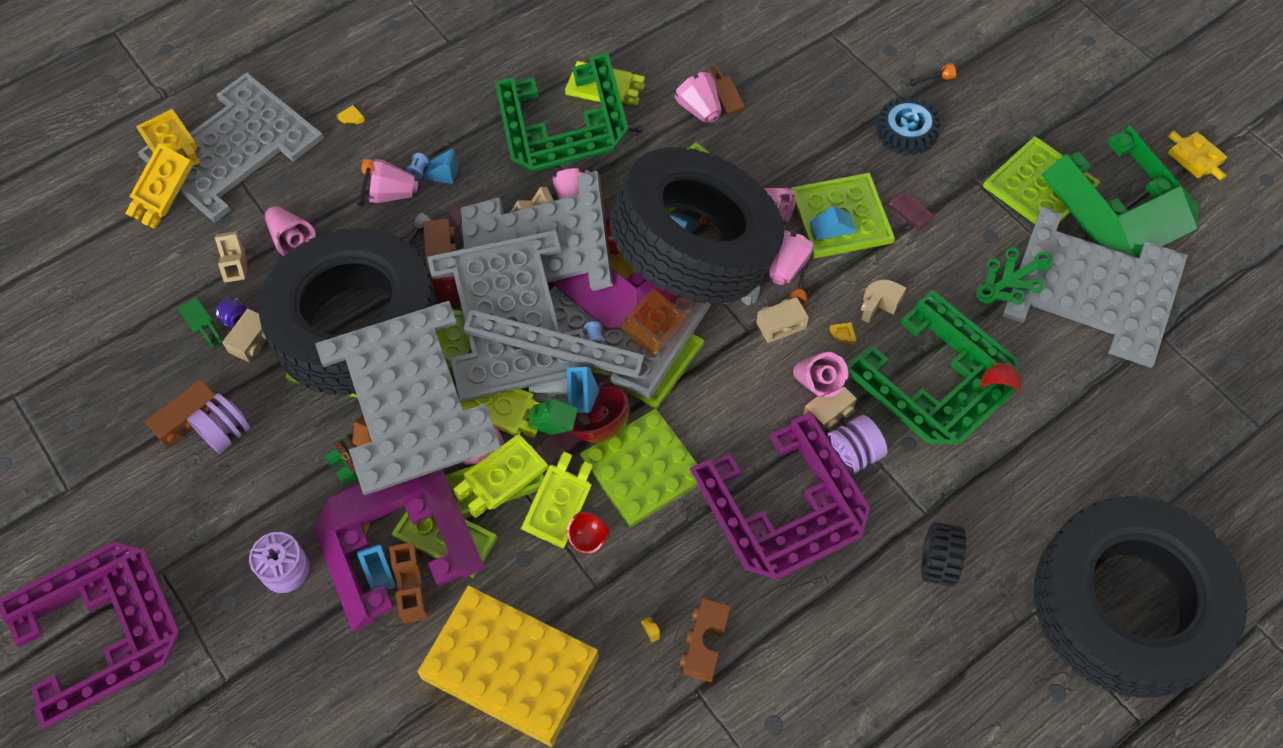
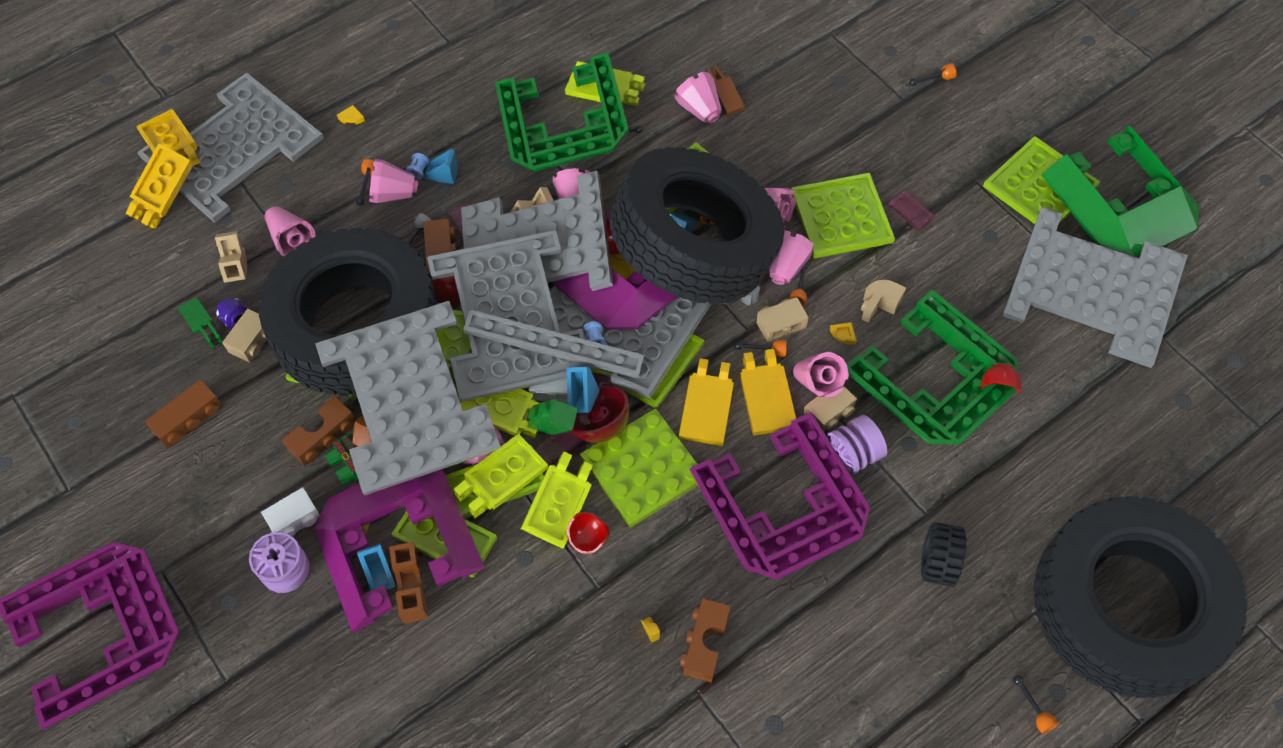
lavender wheel [187,393,250,454] -> none
yellow brick [417,585,599,747] -> none
clear orange brick [621,288,688,357] -> none
dark azure slope [810,206,856,240] -> none
wheel [877,96,941,155] -> none
green plant [976,248,1053,305] -> none
yellow plate [1168,131,1227,181] -> none
none -> white brick [261,487,320,537]
none -> dark orange arch [282,396,356,467]
none -> yellow tile [679,359,734,446]
none -> hinge [734,340,787,357]
none -> yellow tile [740,349,796,436]
none -> hinge [1013,675,1059,734]

